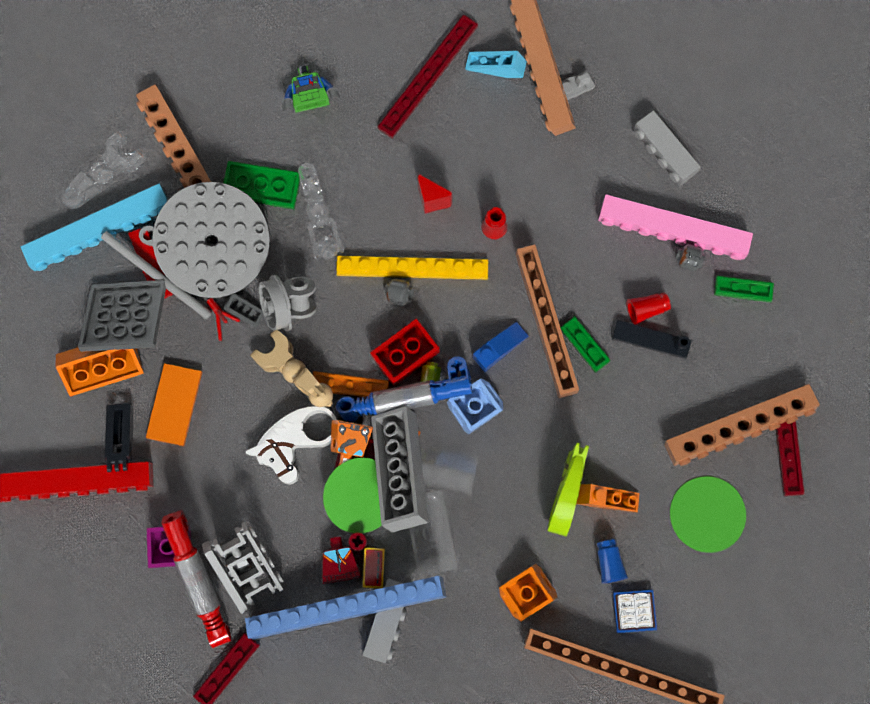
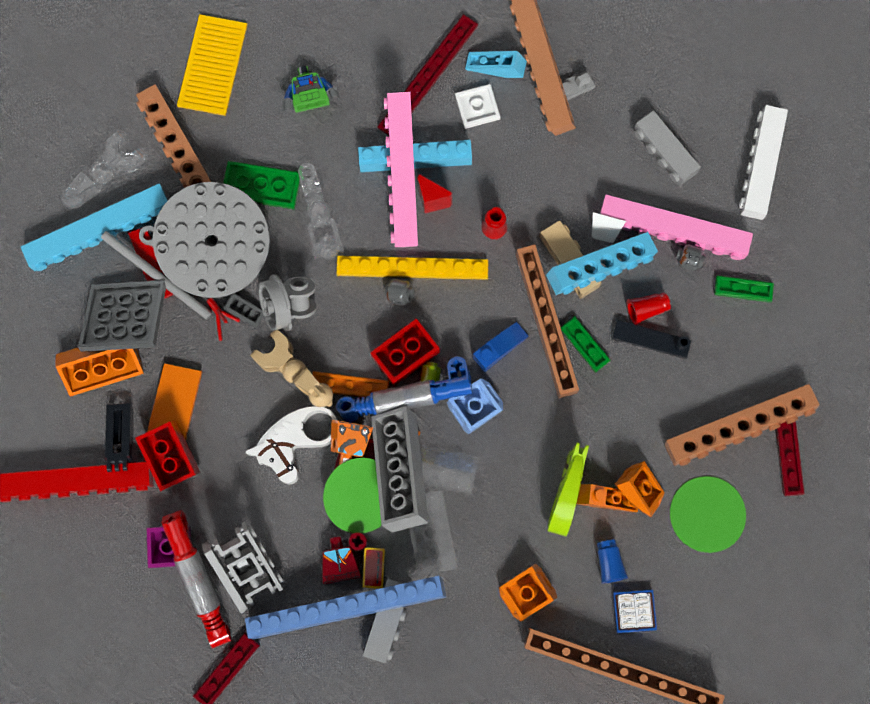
none -> red brick [135,420,200,491]
none -> yellow window [177,14,248,116]
none -> medium azure brick [358,140,472,172]
none -> bright pink brick [384,92,418,247]
none -> white tile [455,84,500,129]
none -> tan brick [540,221,601,299]
none -> medium azure brick [546,232,658,295]
none -> white sticker [592,212,626,243]
none -> orange slope [614,461,665,517]
none -> white brick [739,105,788,220]

